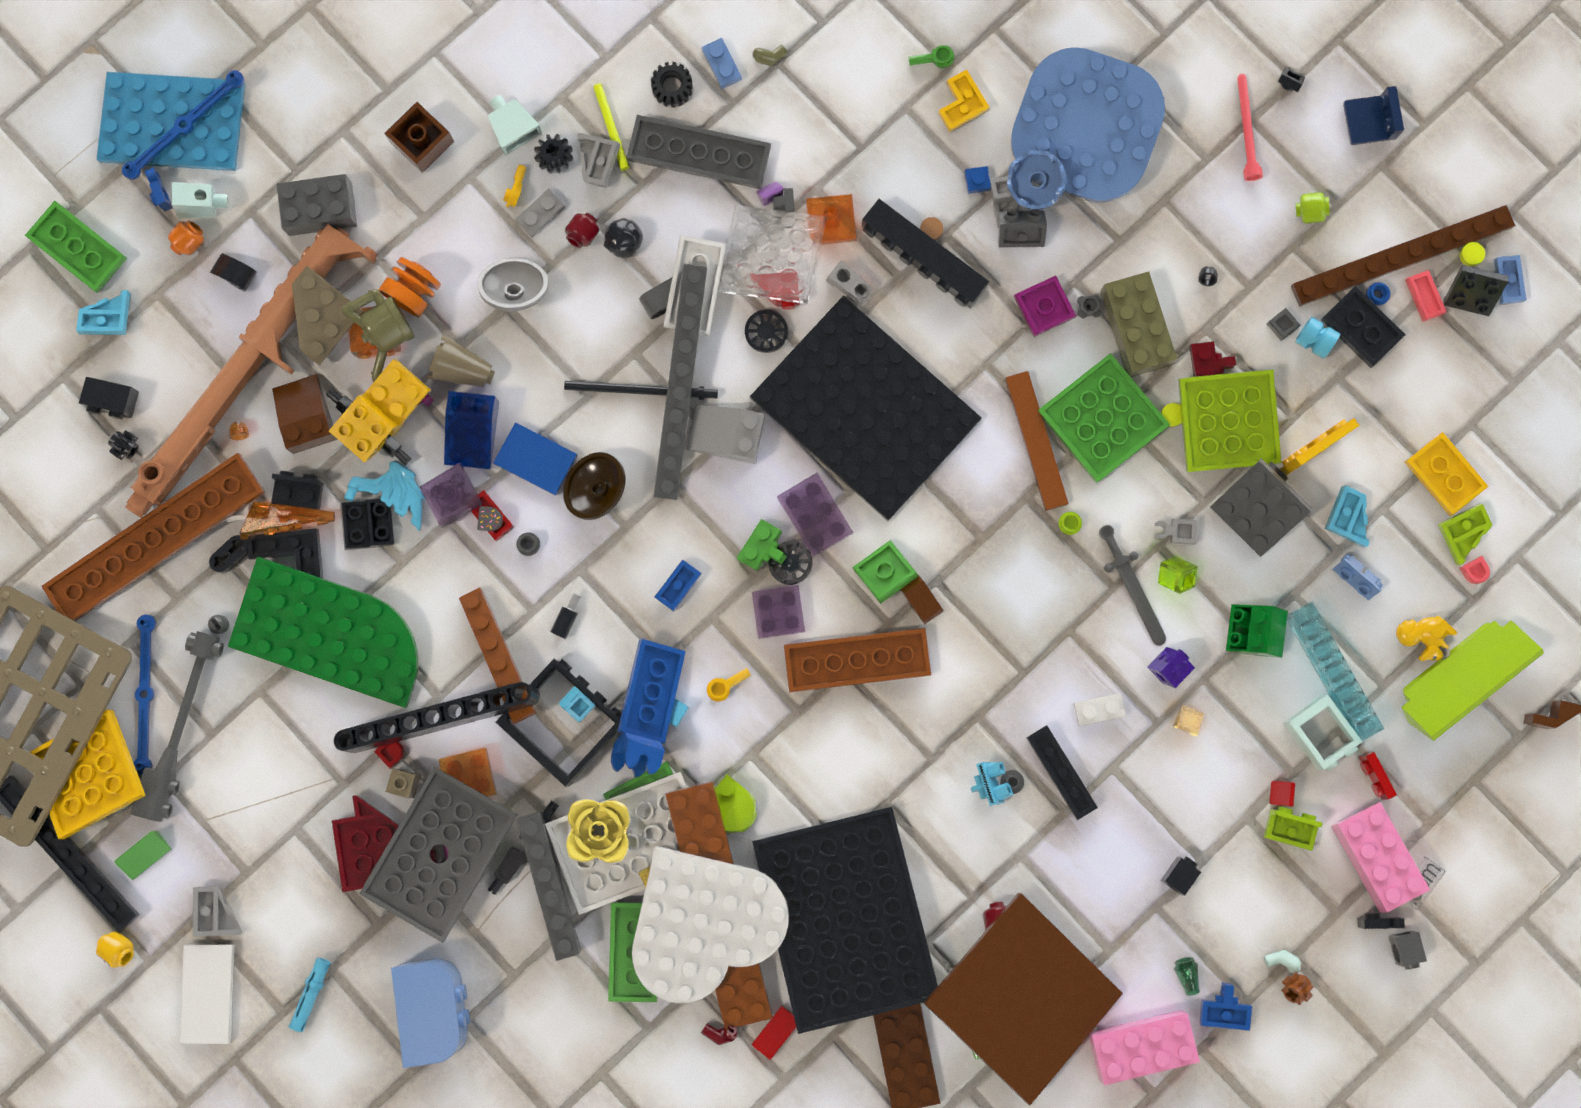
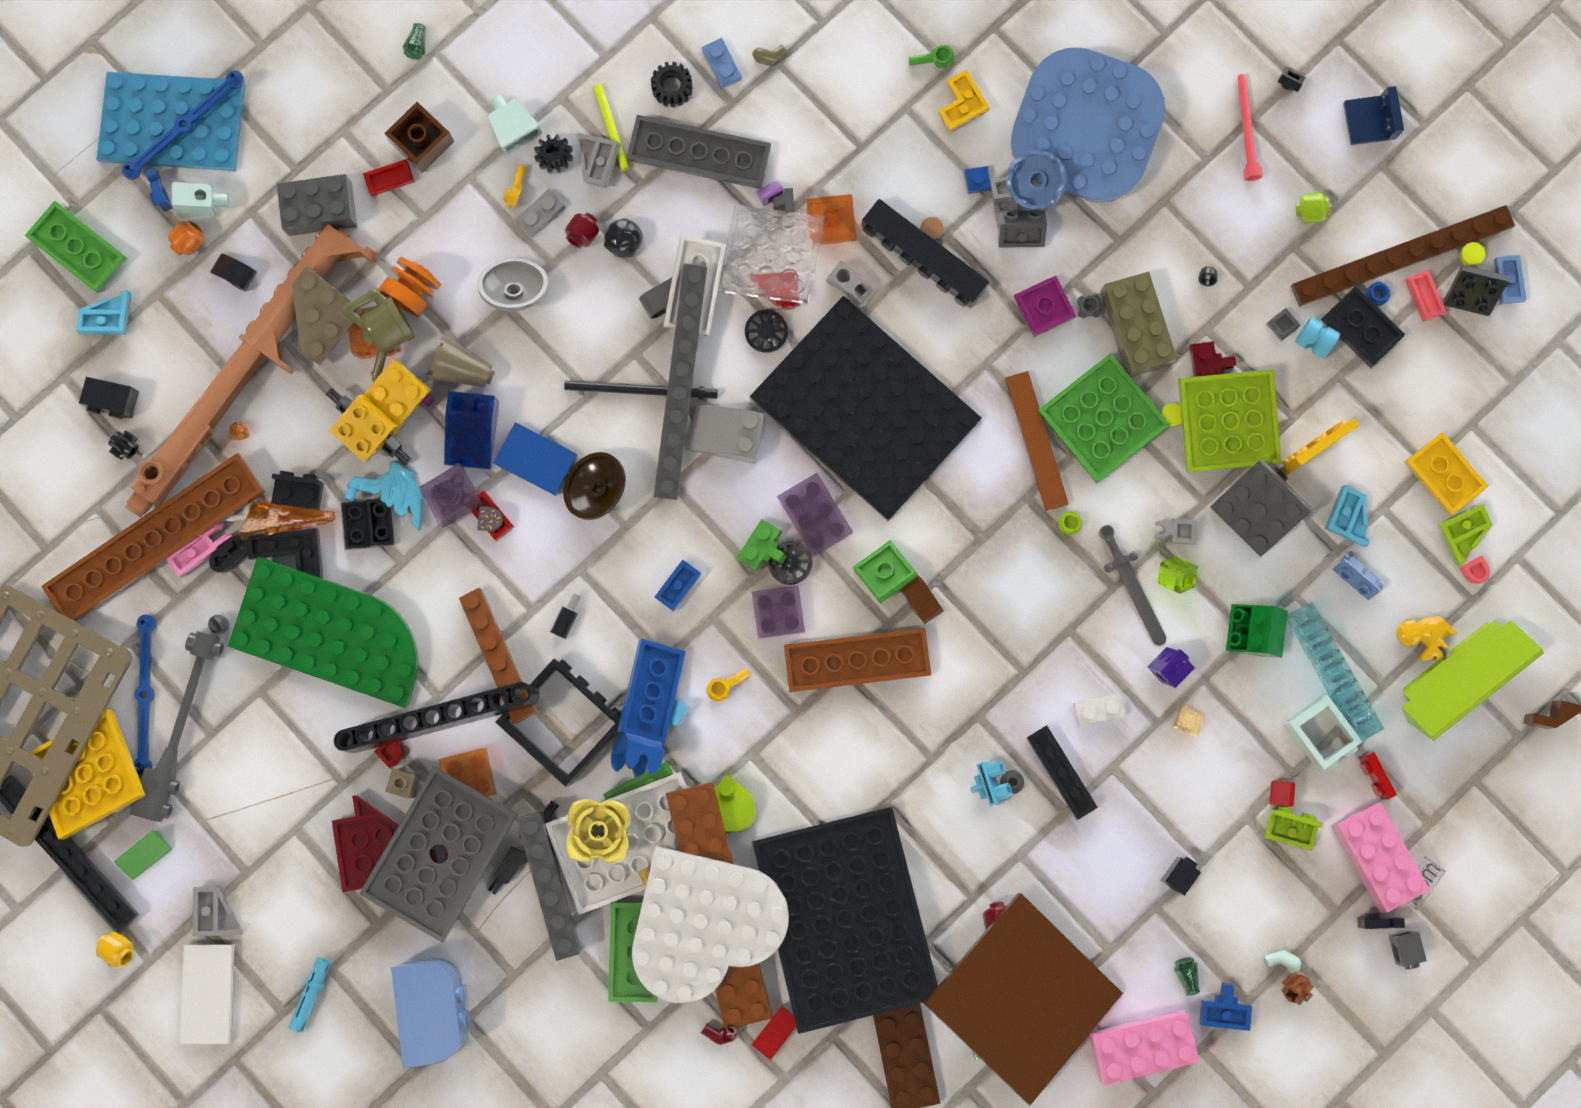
reddish brown slope [272,374,338,454] -> none
dark grey plate [516,532,540,556] -> none
medium azure slope [559,686,596,723] -> none
none -> bright pink hinge [166,522,233,577]
none -> red tile [363,159,415,197]
none -> clear green cone [403,23,426,60]

